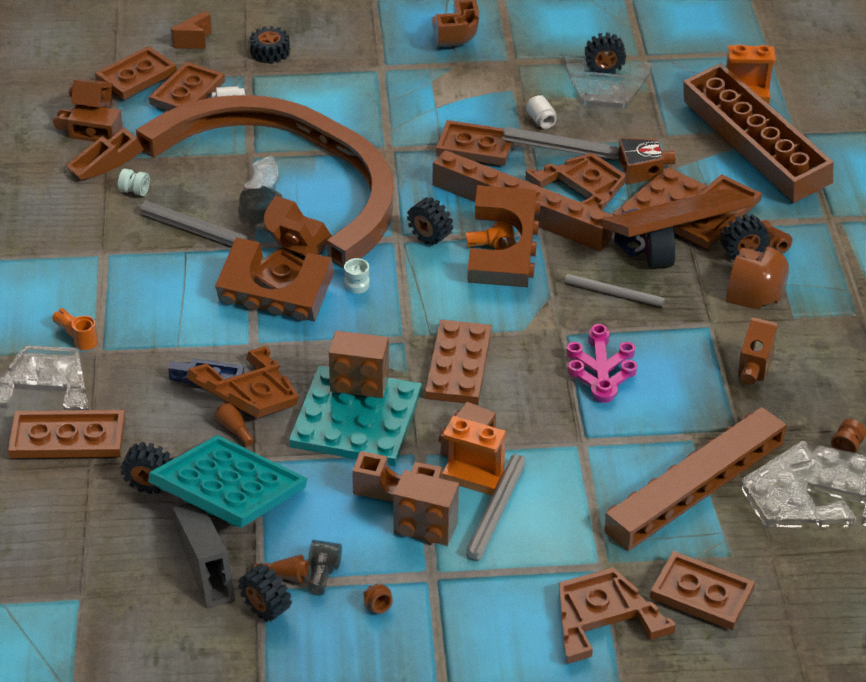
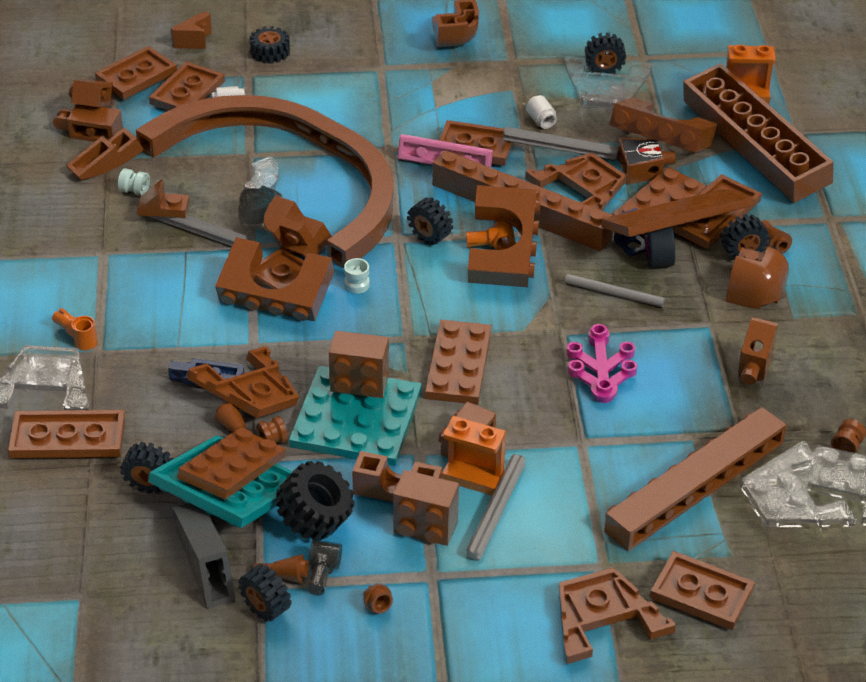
none -> dark orange slope [137,179,190,218]
none -> dark orange plate [177,428,286,500]
none -> dark orange wheel [257,416,288,444]
none -> black tyre [275,461,355,540]
none -> bright pink tile [397,134,493,168]
none -> dark orange arch [609,97,718,153]

